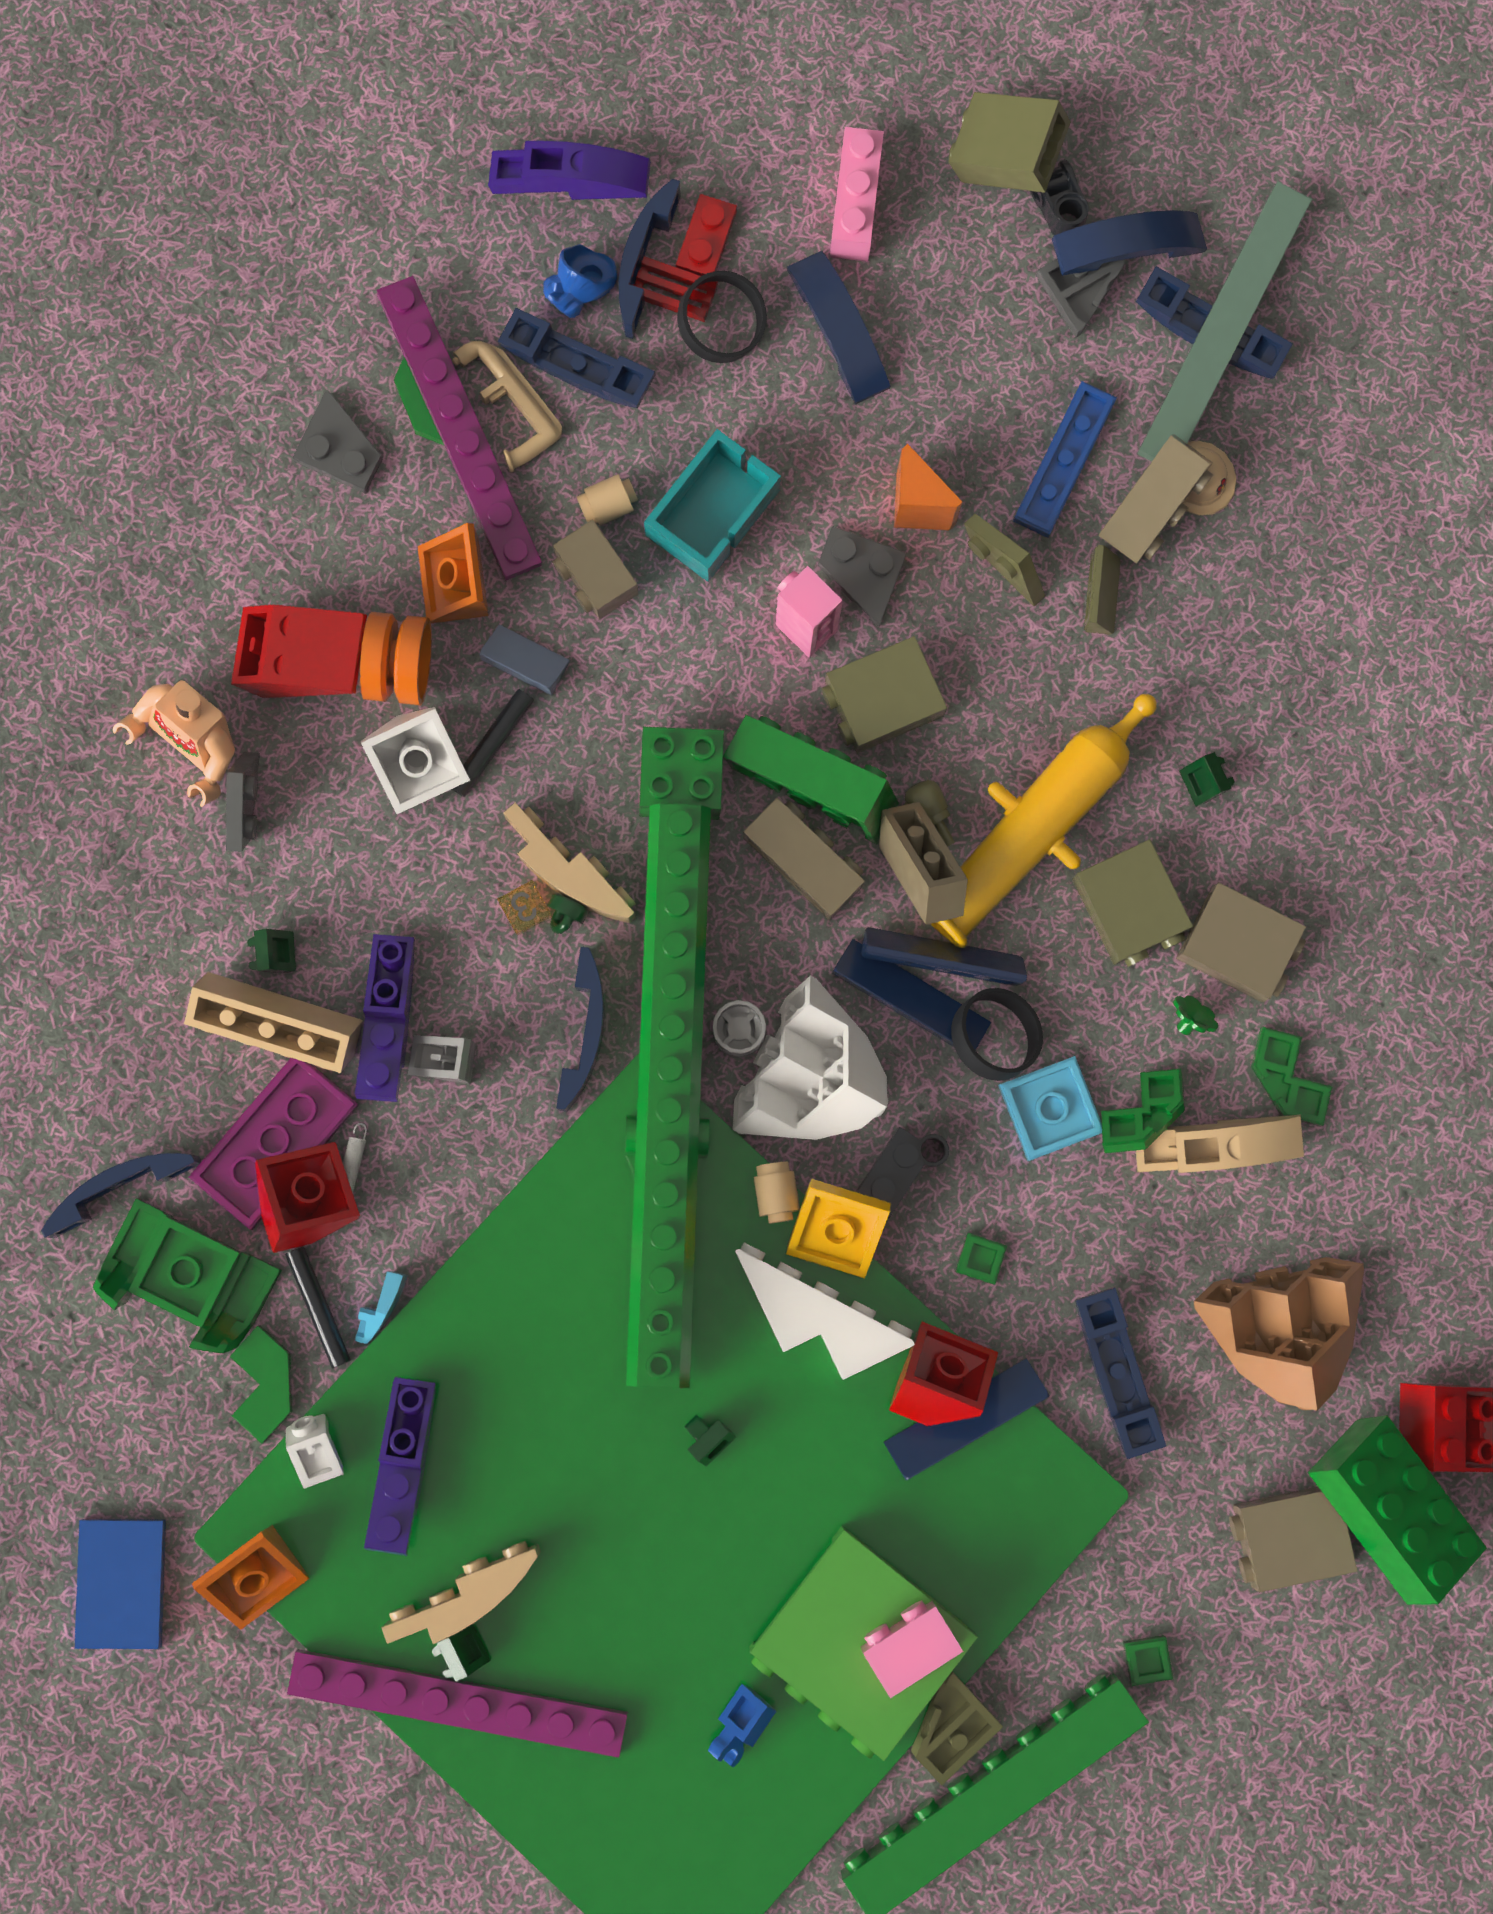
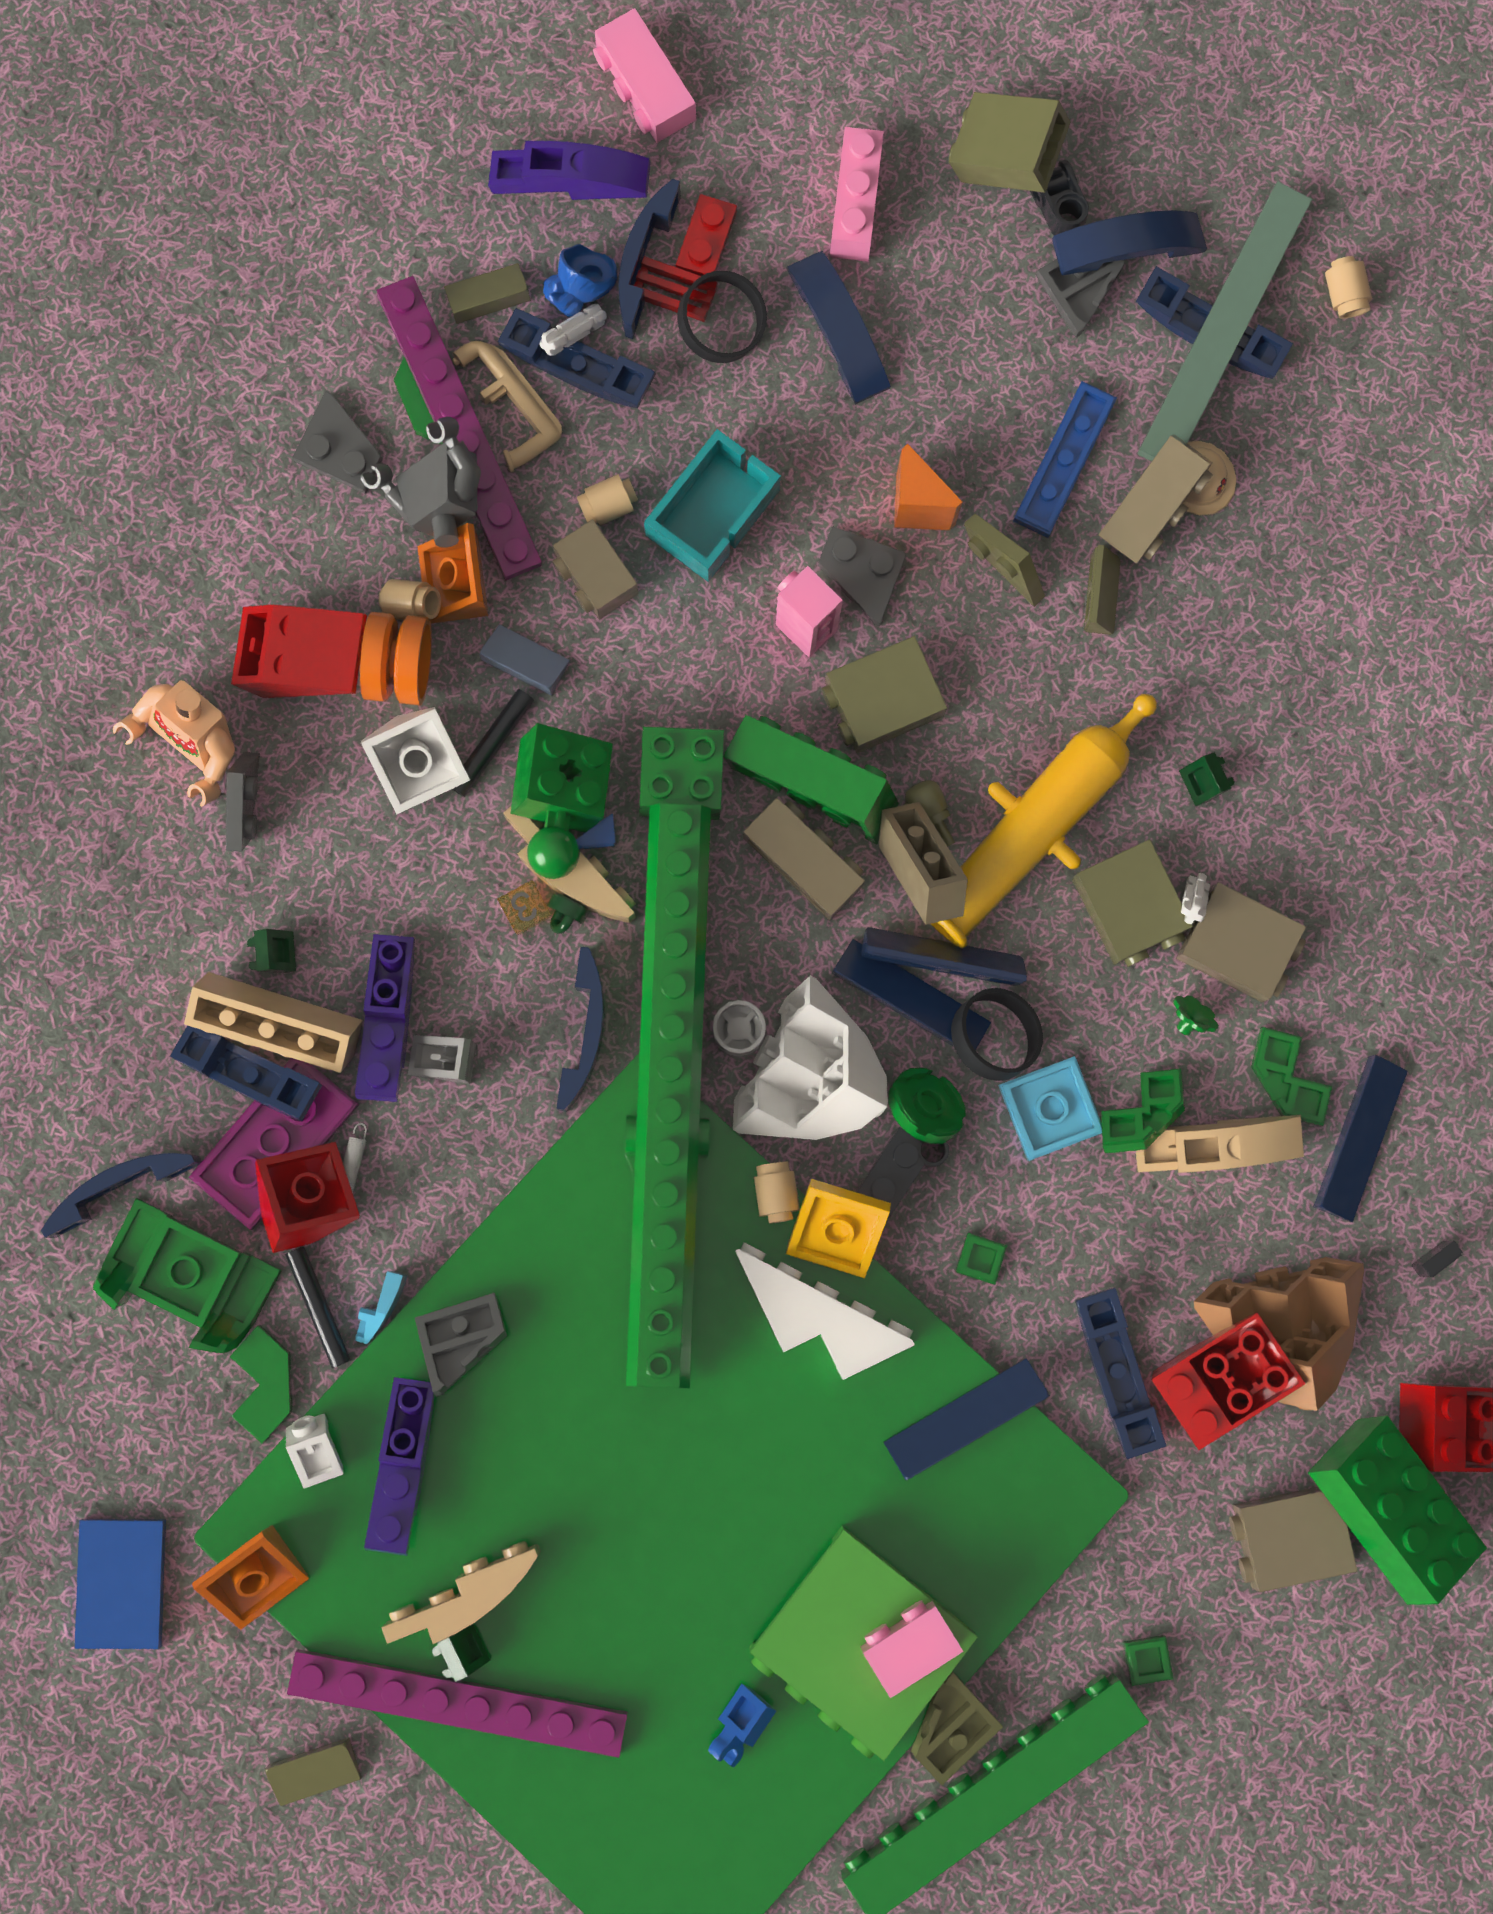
dark green tile [684,1415,736,1467] -> none
red slope [889,1321,999,1426] -> none
none -> dark blue slope [170,1025,322,1121]
none -> olive slope [265,1737,362,1806]
none -> dark grey torso [361,416,481,547]
none -> tan brick [379,579,441,620]
none -> dark grey wing [415,1293,507,1397]
none -> olive slope [444,263,531,324]
none -> green brick [510,723,613,879]
none -> white axle [539,304,607,356]
none -> blue slope [576,814,617,850]
none -> bright pink brick [593,8,696,143]
none -> green tile [888,1068,966,1144]
none -> red slope [1151,1312,1306,1450]
none -> white axle [1181,873,1210,925]
none -> dark blue slope [1313,1055,1408,1223]
none -> tan brick [1325,256,1372,319]
none -> black tile [1411,1240,1463,1277]

